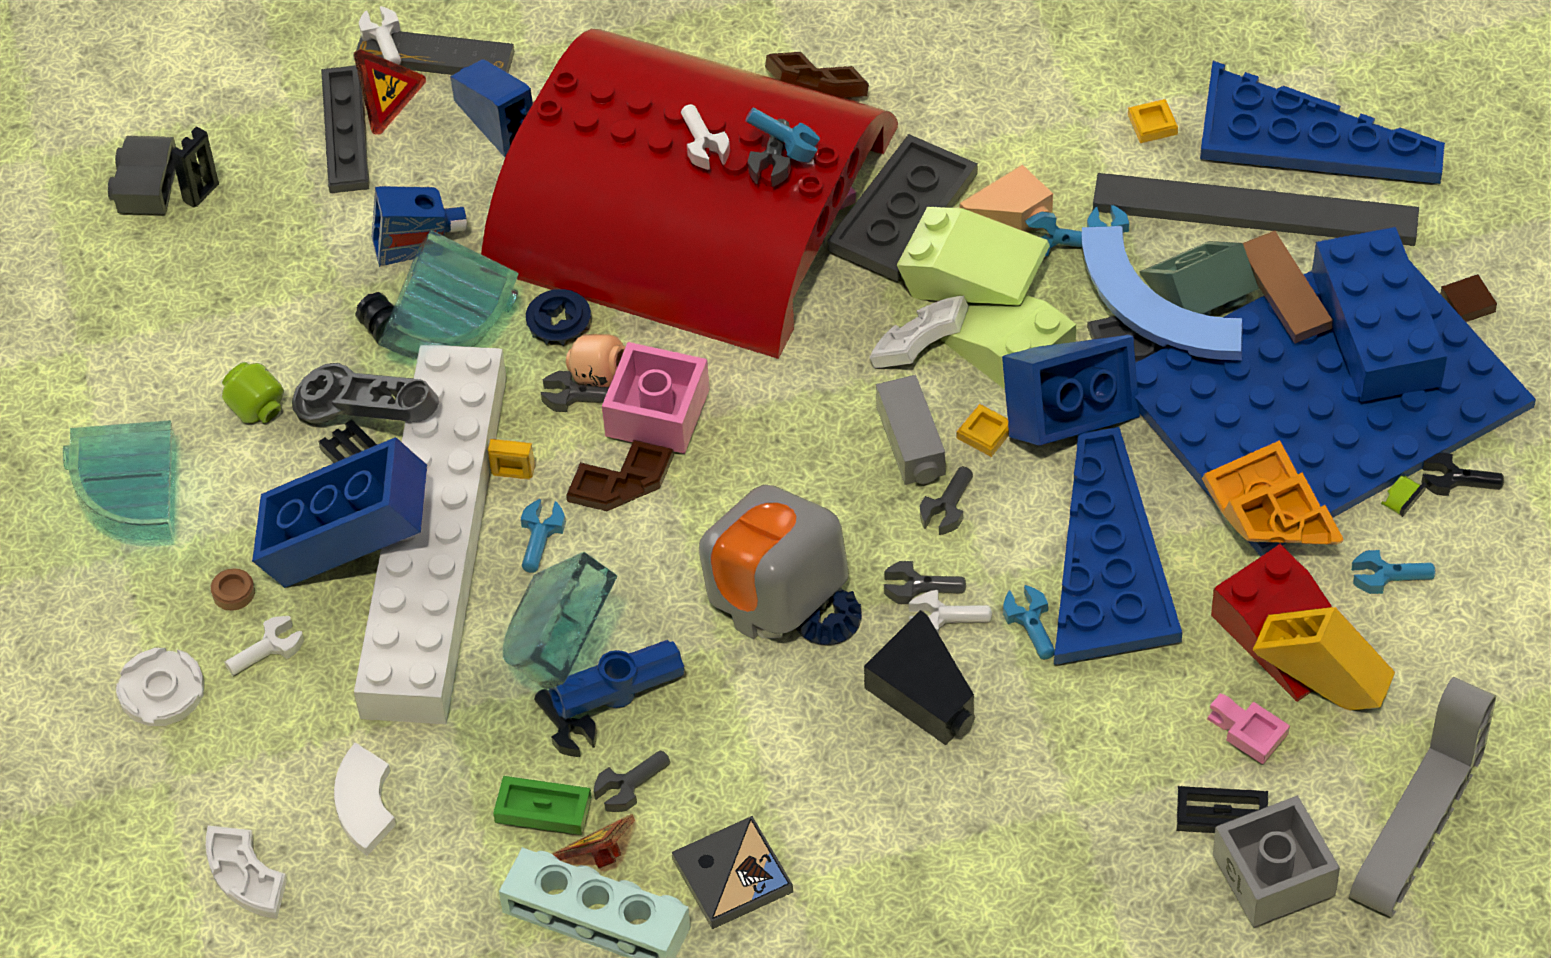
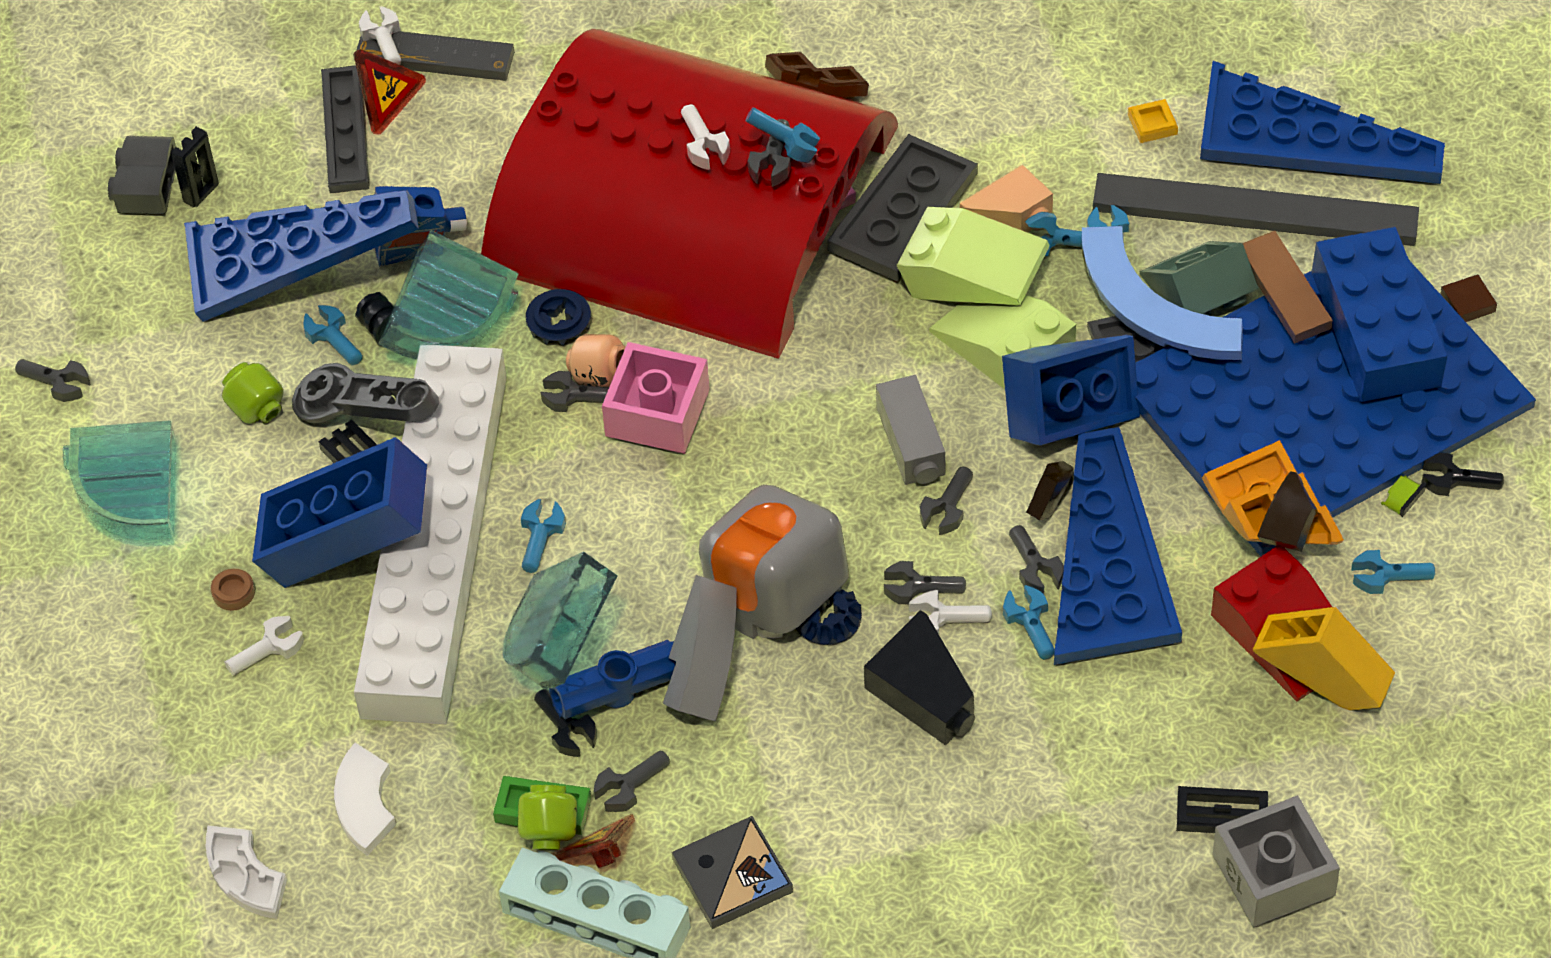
white tile [116,648,204,726] -> none
blue slope [450,59,533,157] -> none
yellow tile [488,439,535,480] -> none
reddish brown tile [566,440,674,512] -> none
white tile [869,296,969,369] -> none
yellow tile [956,404,1009,457] -> none
bright pink plate [1207,693,1290,764] -> none
light grey beam [1349,677,1496,917] -> none
none -> dark grey bar [15,359,91,402]
none -> blue wing [184,190,419,322]
none -> dark azure bar [303,305,363,365]
none -> lime head [517,785,577,850]
none -> light grey slope [663,575,737,721]
none -> dark grey bar [1009,525,1064,594]
none -> dark brown slope [1026,461,1074,521]
none -> dark brown slope [1257,471,1319,552]

